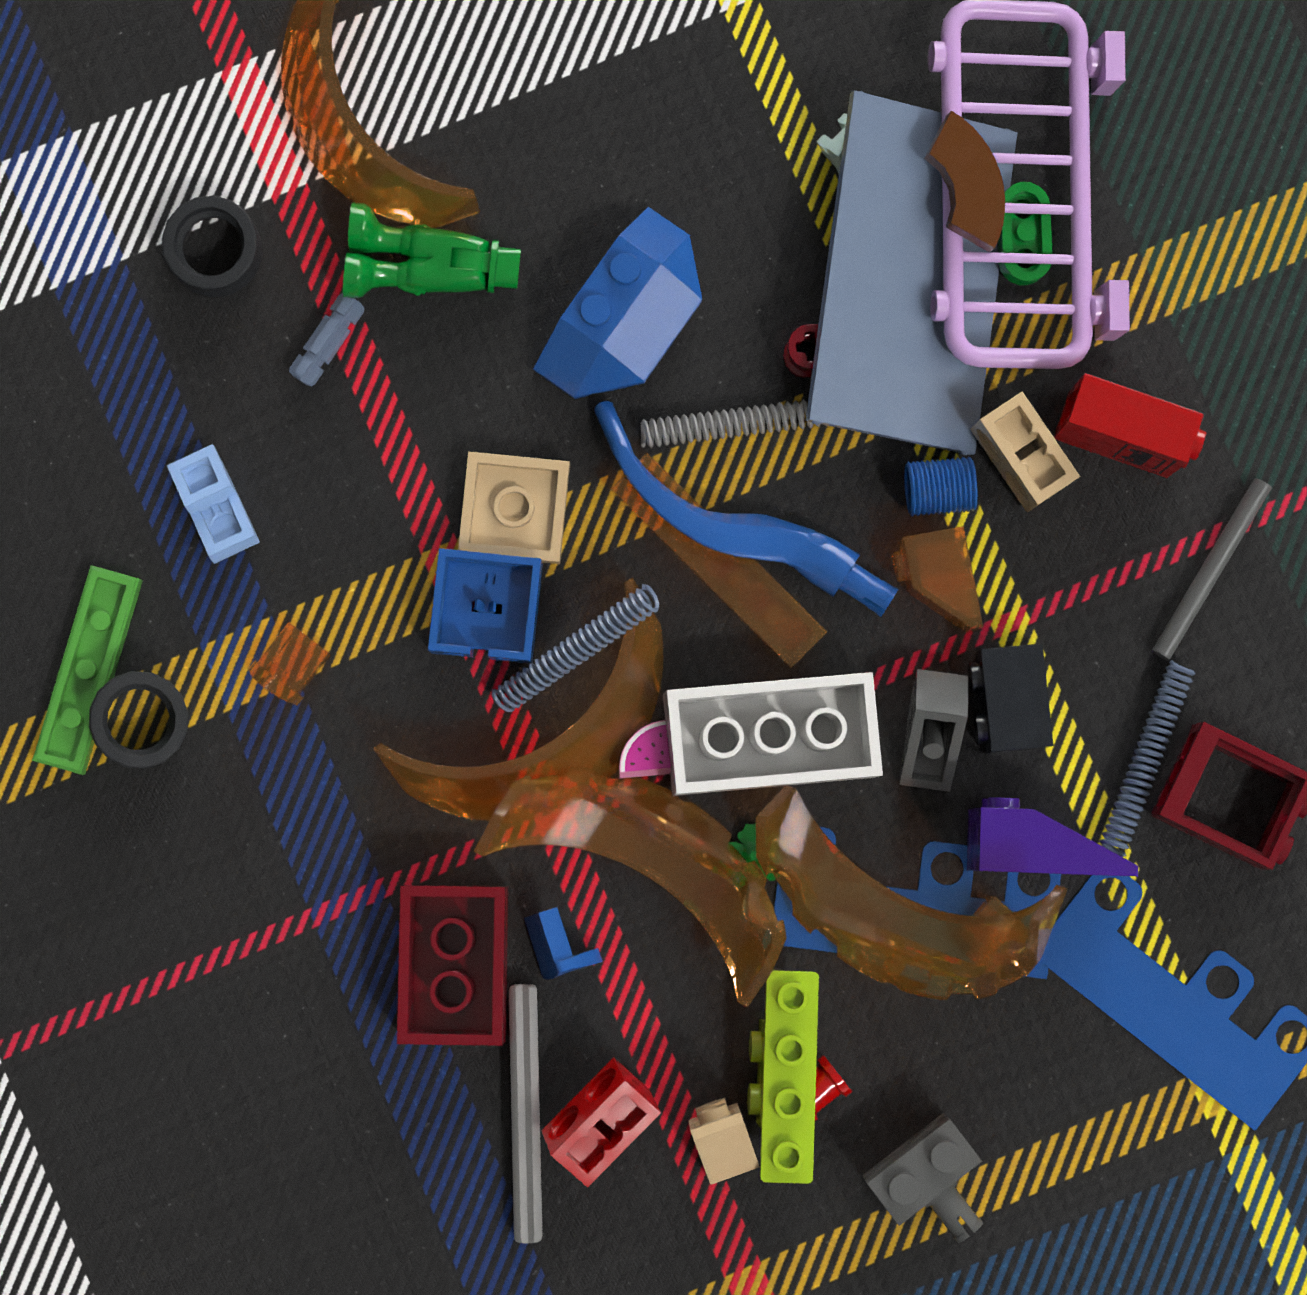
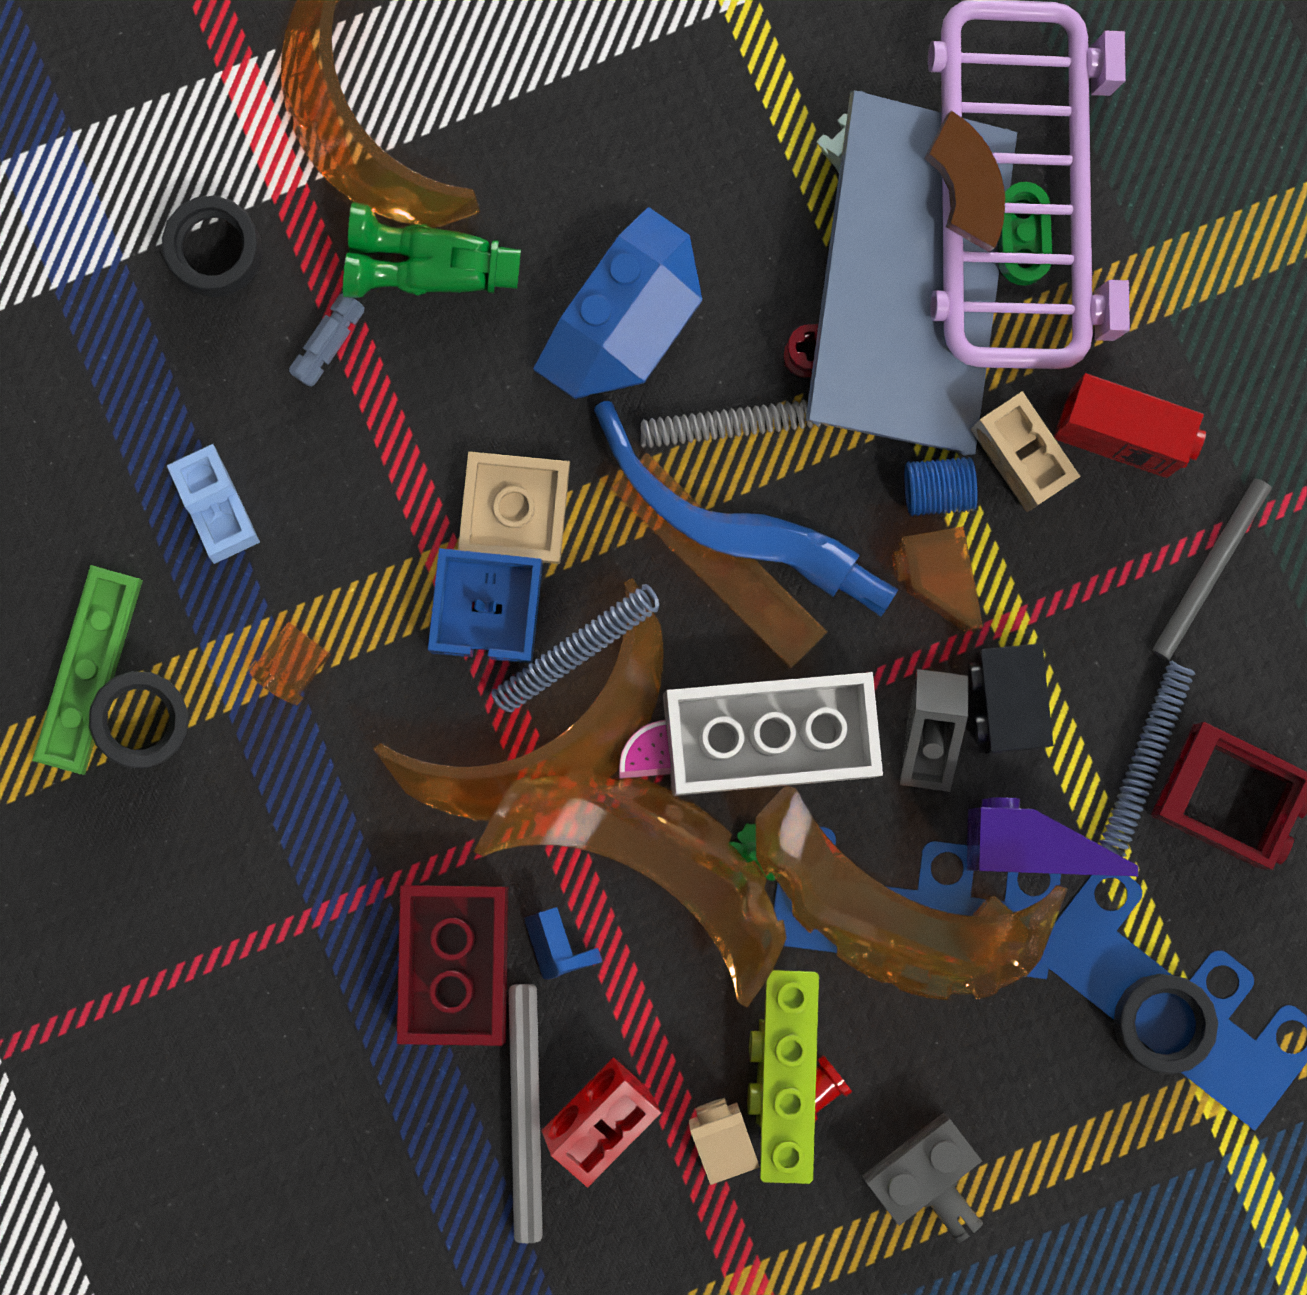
none -> black tyre [1113,974,1218,1075]

